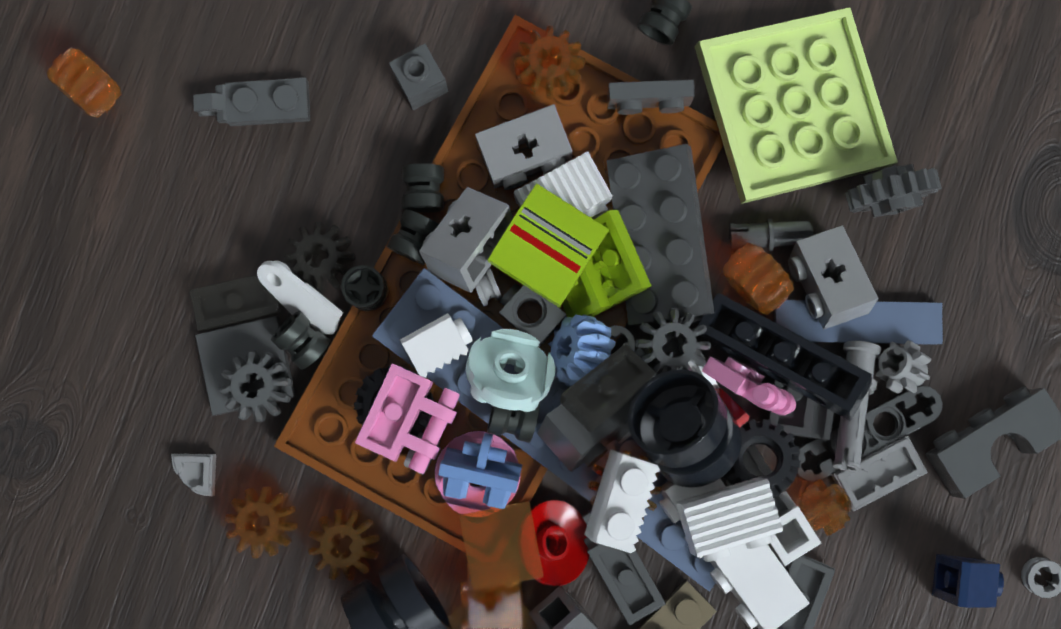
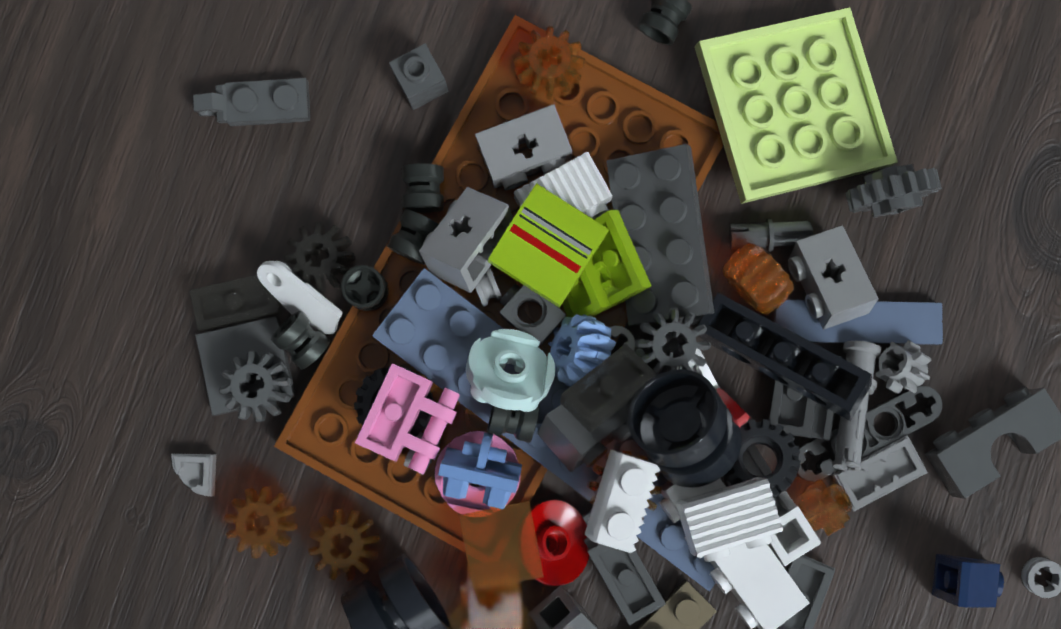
clear orange gear [47,48,121,118] -> none
white brick [400,313,473,378] -> none
dark grey plate [607,80,695,115] -> none
bright pink plate [702,357,796,415] -> none

